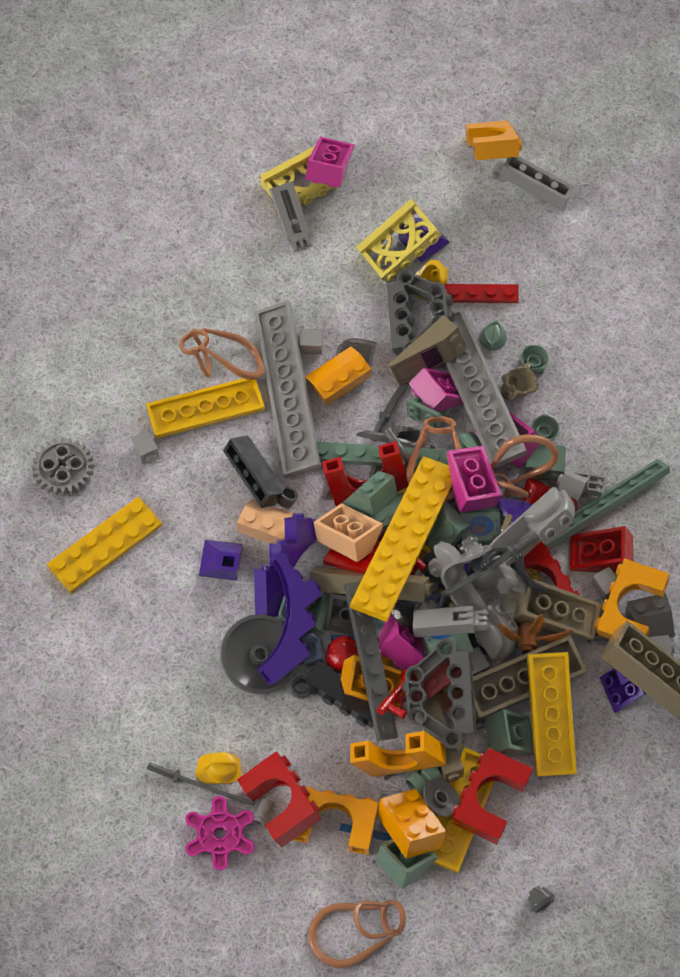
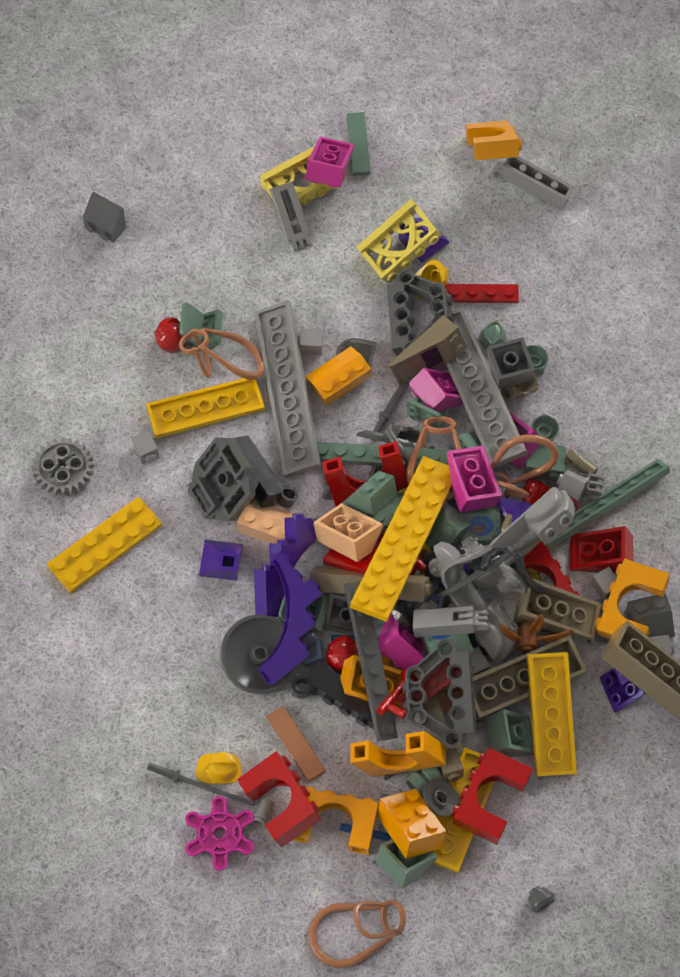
none -> dark grey slope [83,192,126,243]
none -> red hair [154,317,186,353]
none -> sand green bracket [180,302,223,348]
none -> dark grey piece [188,437,260,521]
none -> nougat tile [266,706,326,783]
none -> sand green tile [347,112,371,176]
none -> dark grey slope [487,337,535,389]
none -> dark tan bar [565,449,598,474]

